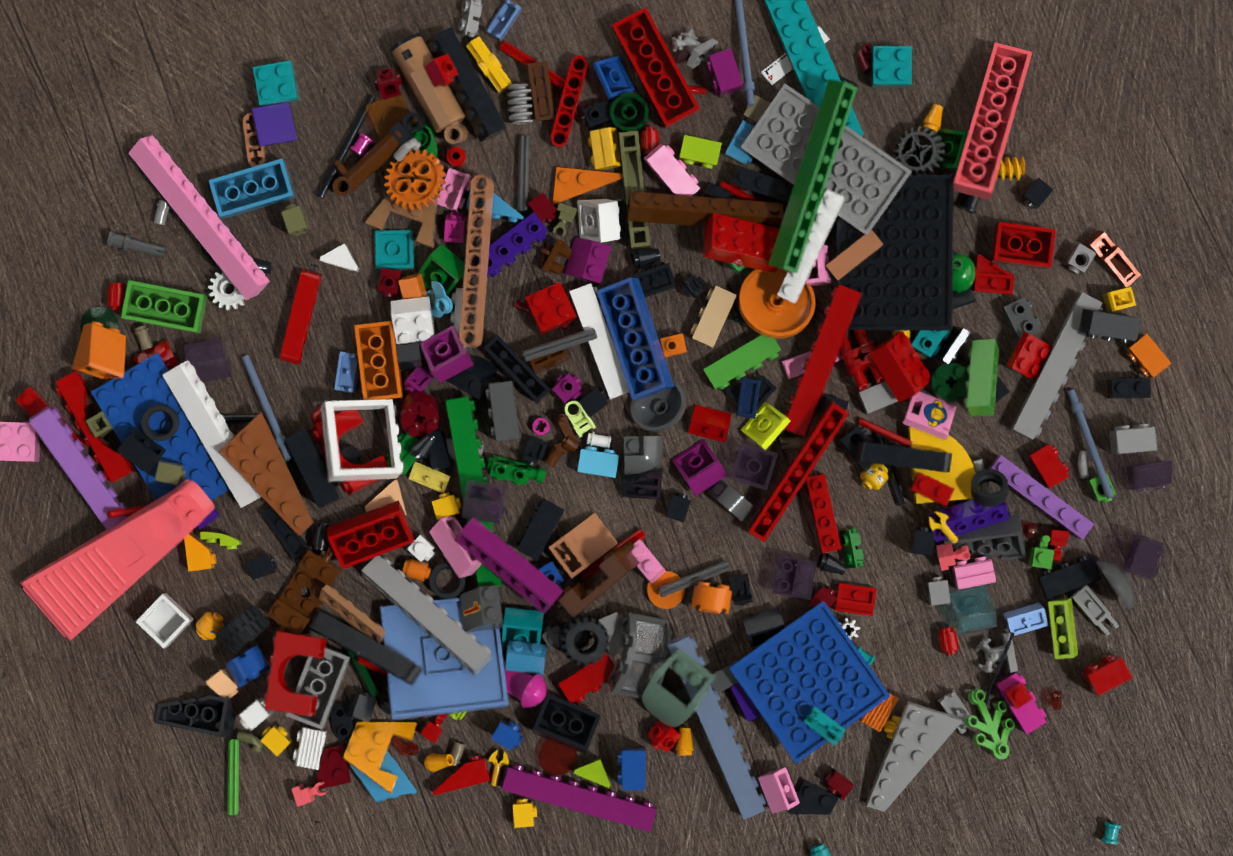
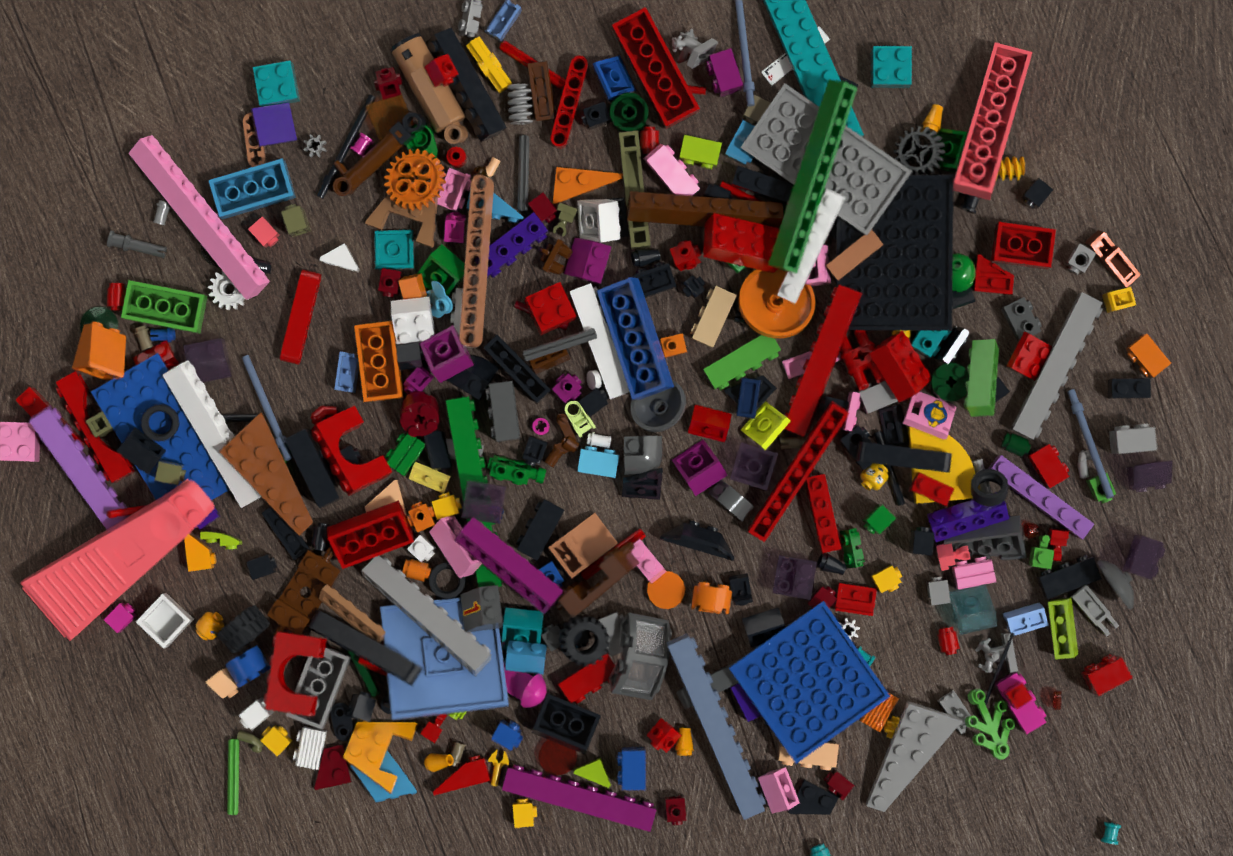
black wedge [154,695,236,737] -> none
coral piece [291,781,327,807] -> none
white window [321,399,403,481] -> none
clear red arm [390,736,419,756] -> none
light grey arm [394,138,421,161] -> none
black cone [410,433,437,462] -> none
yellow brick [588,127,622,170] -> none
sand green slope [642,648,715,727] -> none
dark grey axle [658,561,730,597] -> none
black brick [665,492,691,523] -> none
teal hinge [804,707,846,746] -> none
dark red arm [857,44,872,74] -> none
red bar [859,418,913,448] -> none
yellow bar [929,511,958,544] -> none
black brick [1079,309,1141,344] -> none
none -> dark pink brick [104,603,137,633]
none -> blue pin [150,328,176,342]
none -> coral brick [248,216,280,247]
none -> light grey gear [303,135,327,158]
none -> orange brick [407,502,436,532]
none -> arm [473,157,501,178]
none -> white tile [586,370,602,390]
none -> black wedge [659,520,735,561]
none -> dark red brick [665,796,687,825]
none -> red brick [670,240,702,272]
none -> light nougat brick [778,742,839,770]
none -> bright pink plate [841,392,861,431]
none -> green brick [863,504,896,535]
none -> yellow brick [871,565,902,593]
none -> black slope [878,405,909,446]
none -> dark green brick [1001,433,1031,457]

